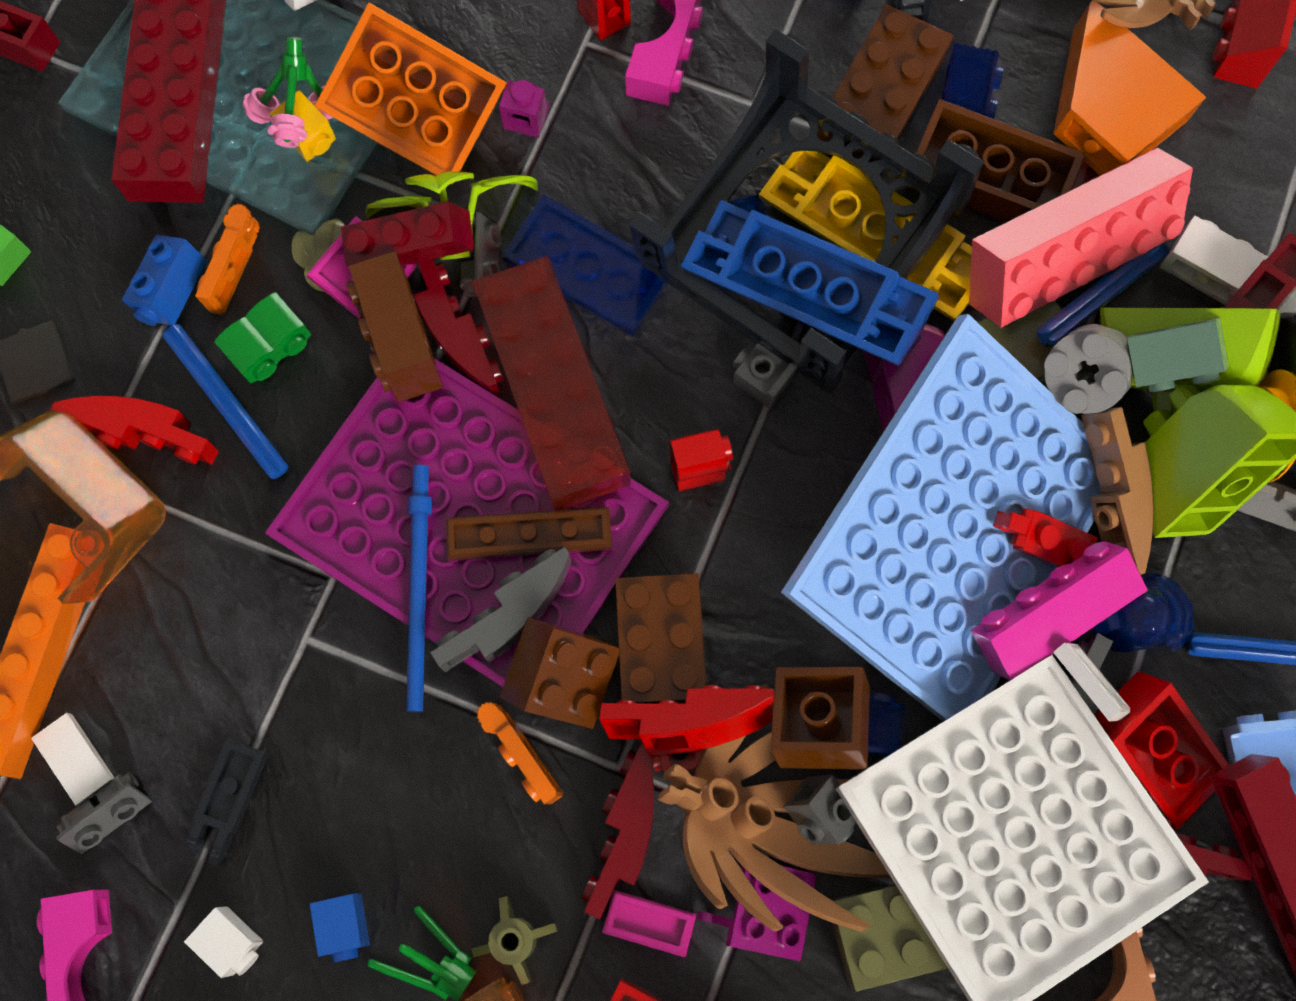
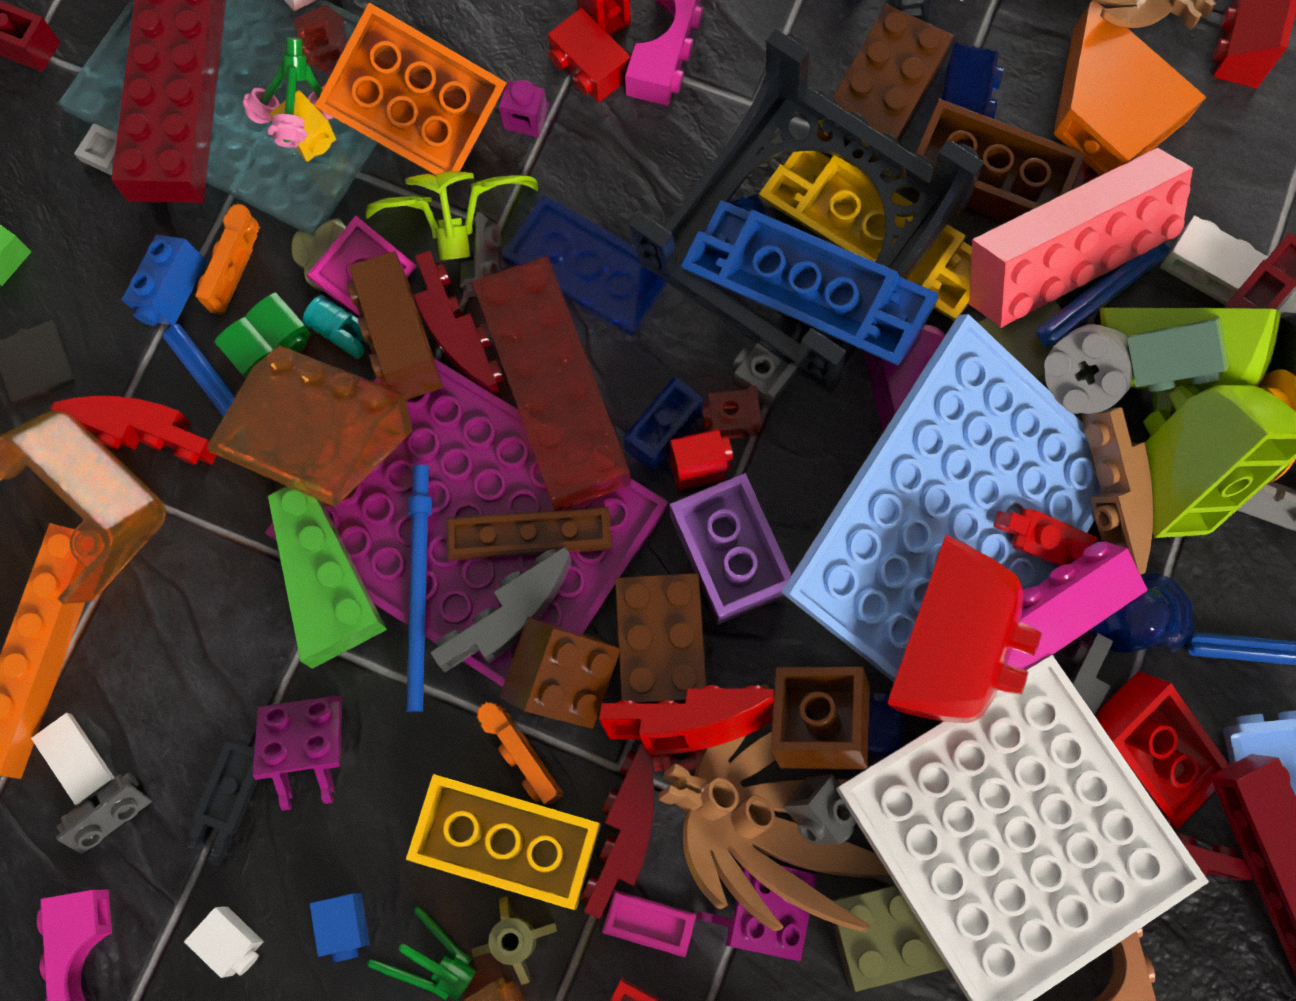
dark red brick [341,201,475,267] -> none
white tile [1053,643,1131,722] -> none
none -> light grey plate [74,123,117,175]
none -> clear orange slope [207,345,413,507]
none -> magenta plate [253,695,342,811]
none -> bright green wedge [268,477,387,669]
none -> clear red brick [294,5,348,73]
none -> teal hinge [302,295,369,359]
none -> yellow brick [406,774,601,910]
none -> red brick [548,7,631,103]
none -> clear blue brick [623,377,703,471]
none -> medium lavender brick [669,473,792,625]
none -> clear red brick [701,386,761,439]
none -> red hips [888,535,1042,723]

